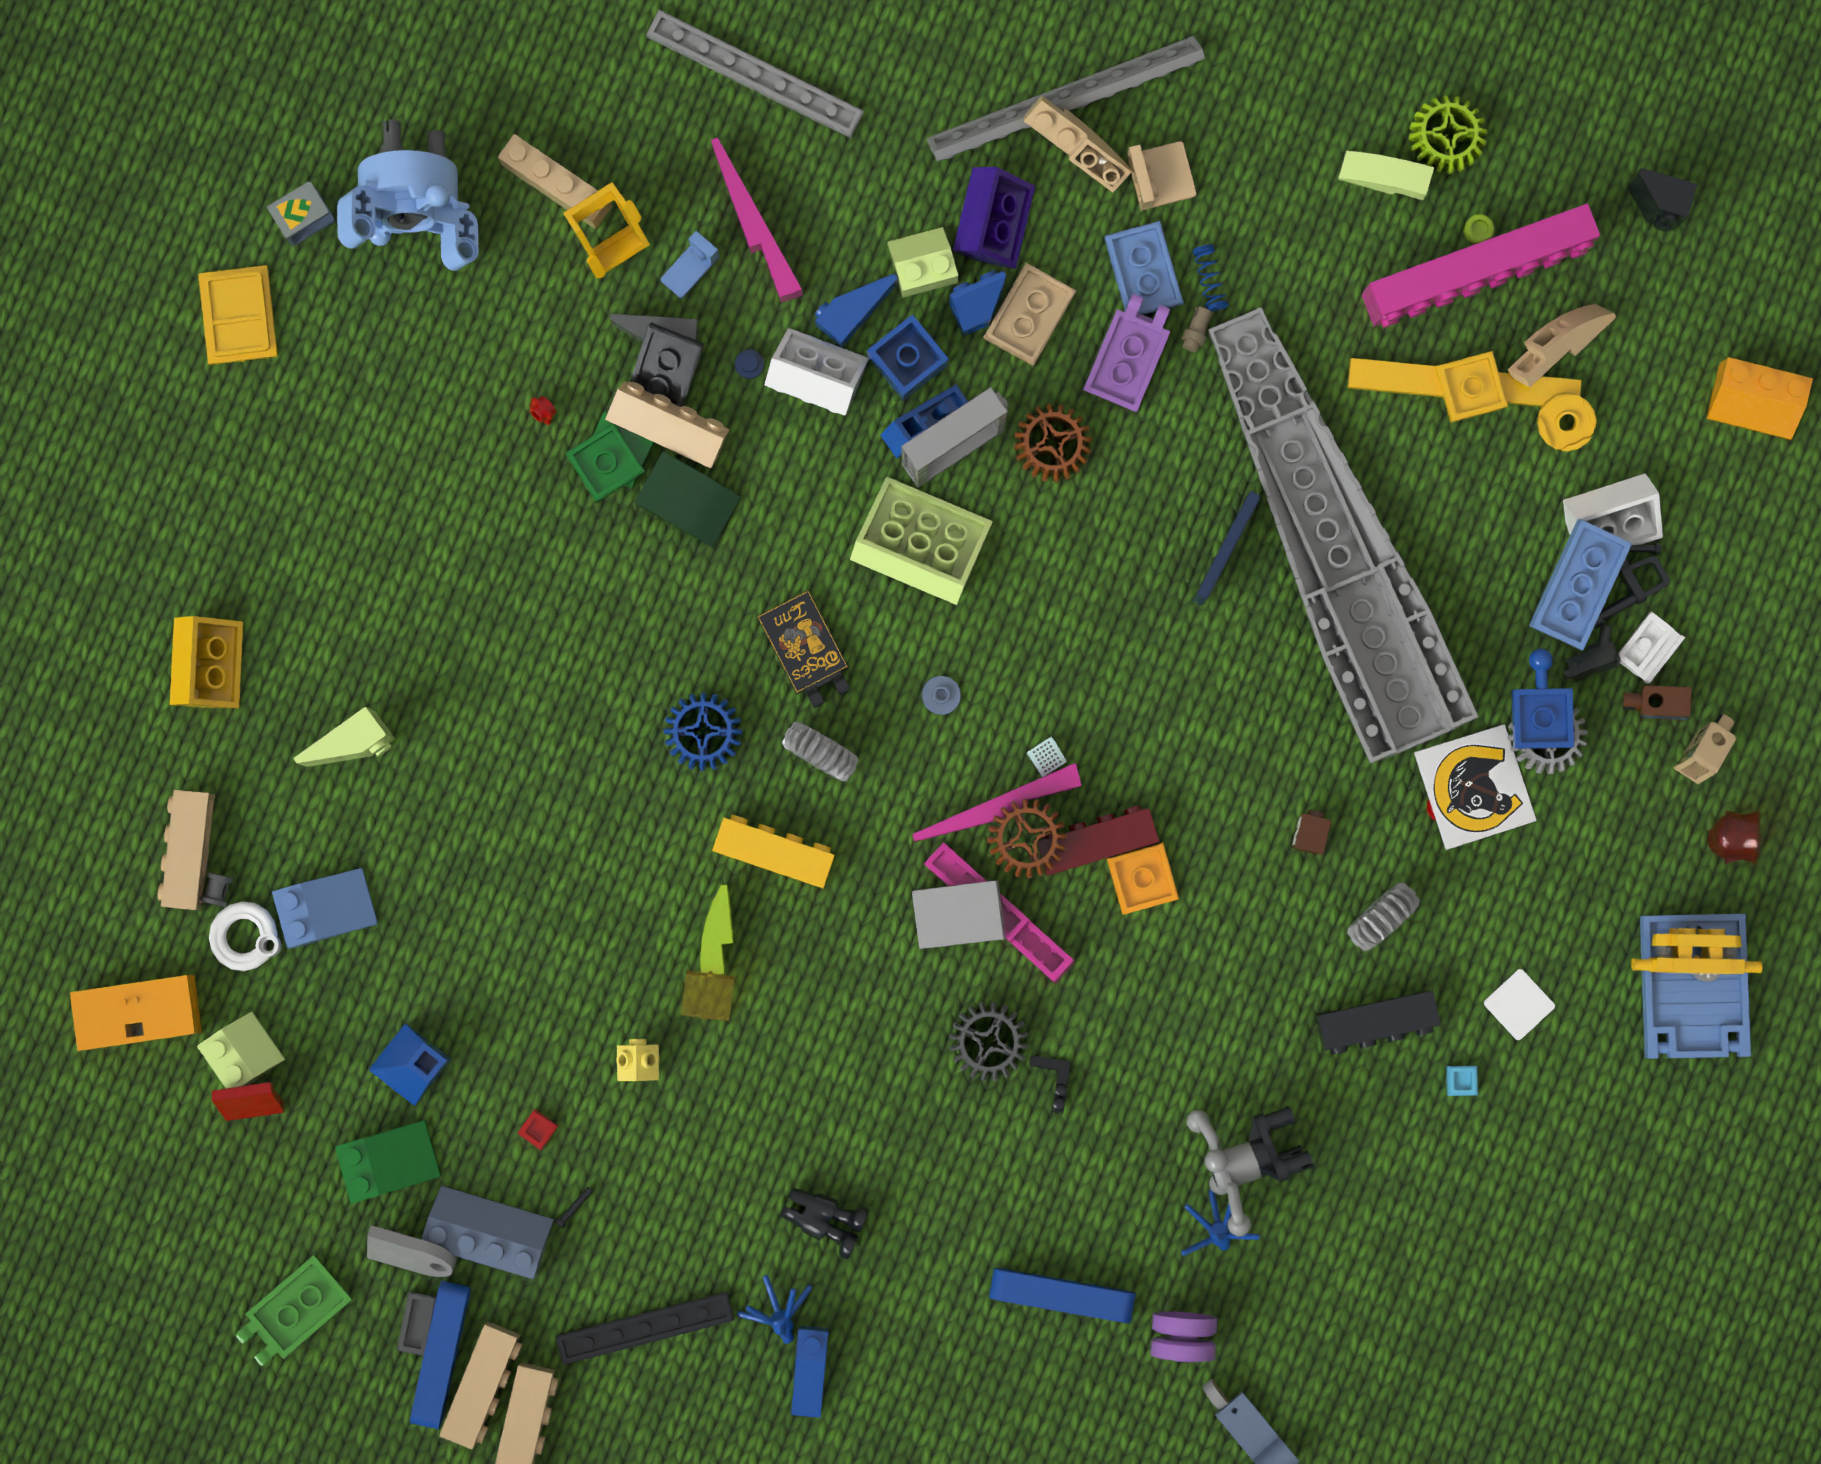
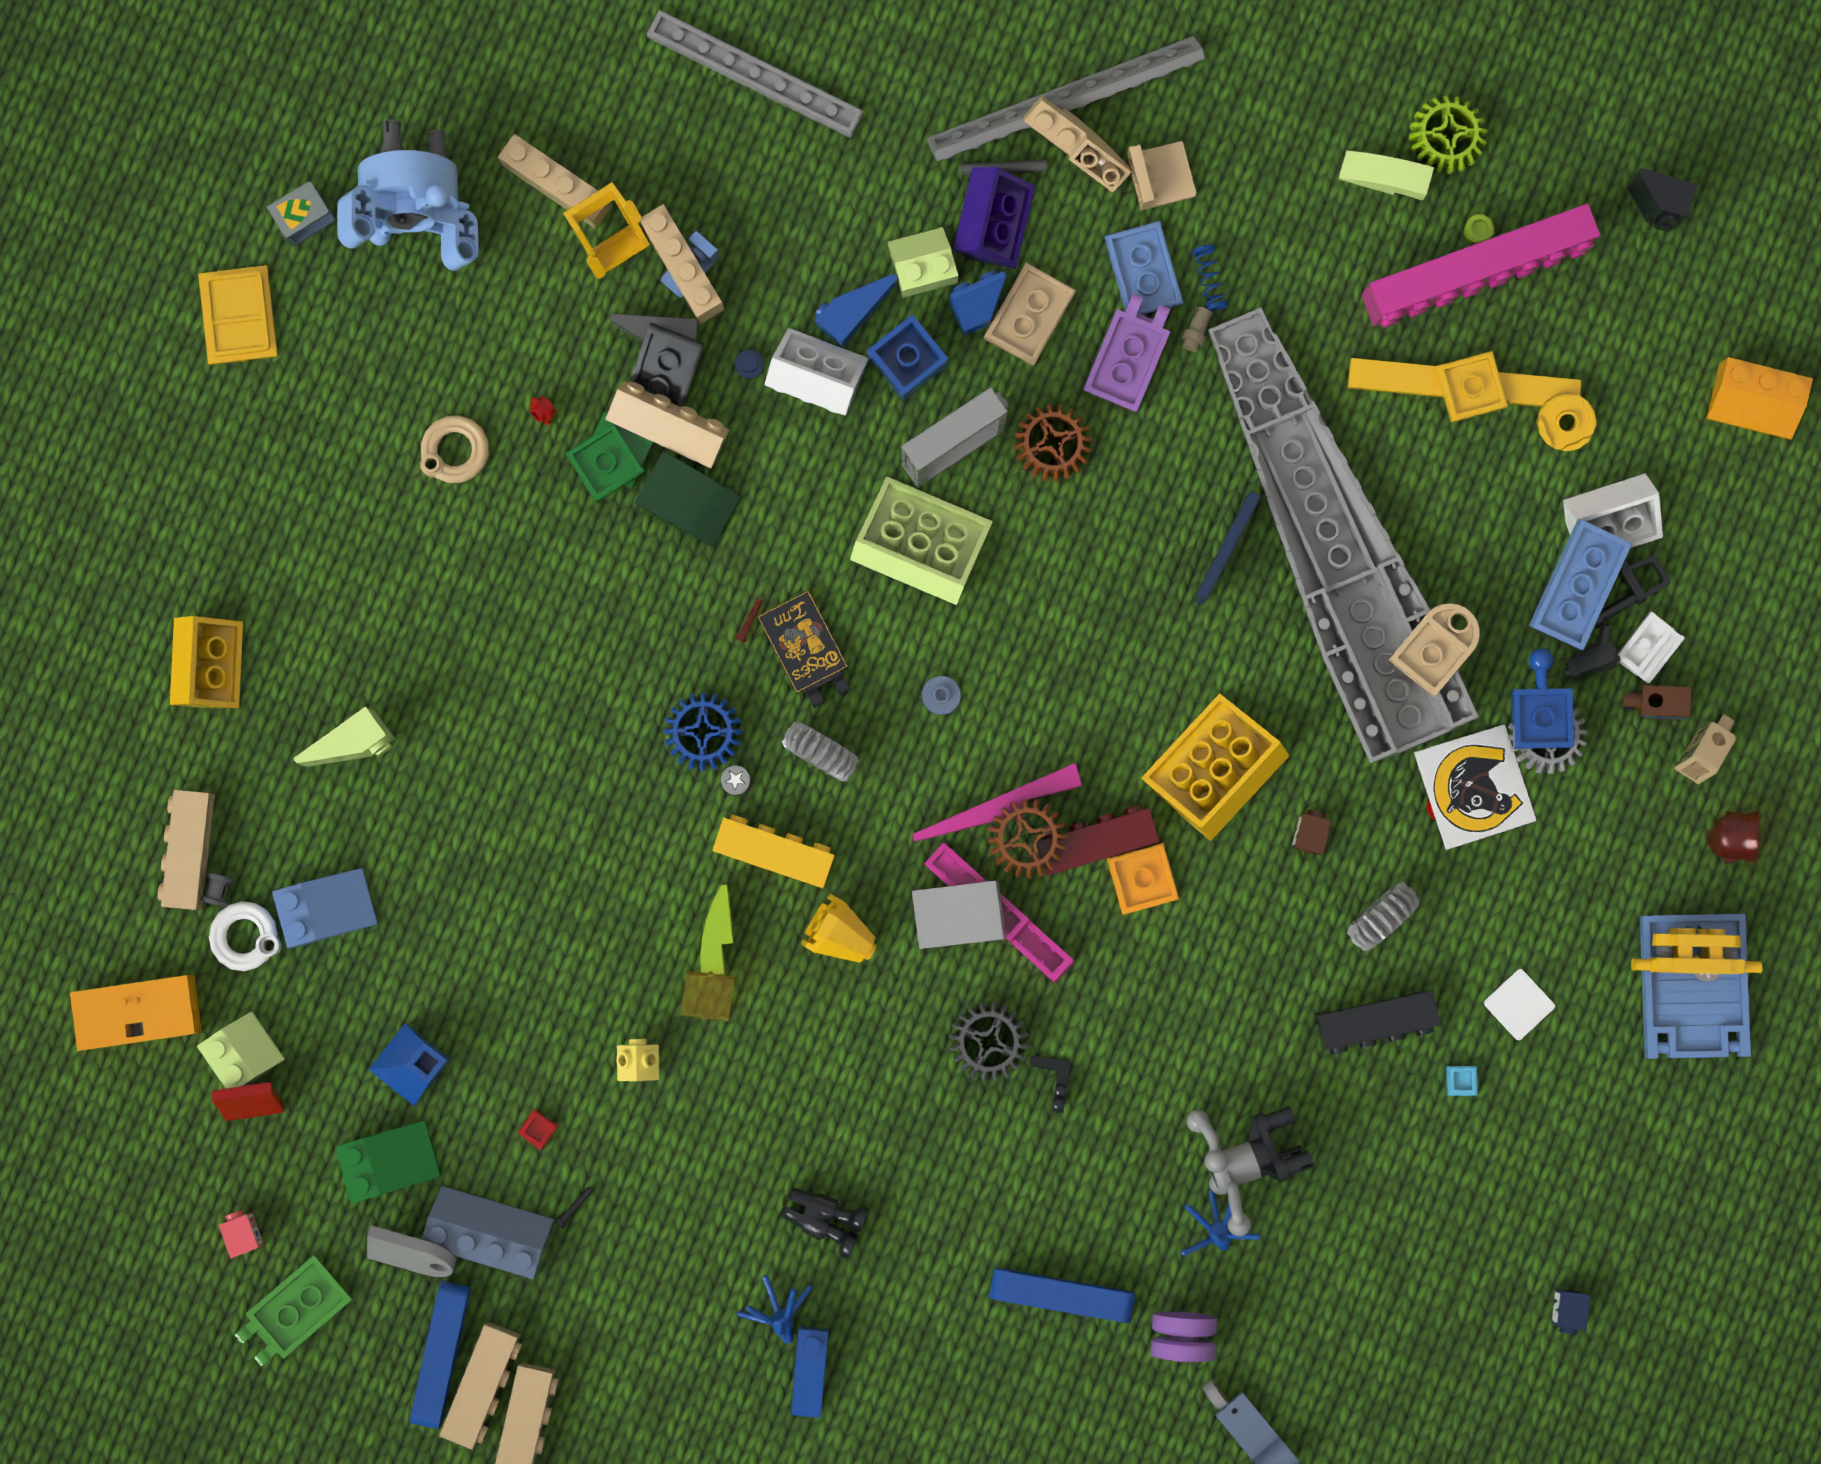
dark grey tile [397,1291,437,1356] -> none
black tile [555,1291,735,1365] -> none
dark pink slope [711,138,803,303] -> none
blue slope [880,385,968,458] -> none
light aqua slope [1027,737,1067,777] -> none
tan slope [1508,304,1616,387] -> none
black piece [1629,543,1661,555] -> none
none -> coral brick [219,1210,264,1258]
none -> tan piece [420,415,489,483]
none -> tan brick [640,204,725,324]
none -> light grey tile [721,765,750,795]
none -> clear red piece [735,598,763,643]
none -> yellow cone [801,894,877,963]
none -> dark grey bar [960,160,1047,175]
none -> yellow slope [1141,693,1289,841]
none -> tan tile [1389,604,1480,697]
none -> dark blue brick [1551,1288,1590,1335]

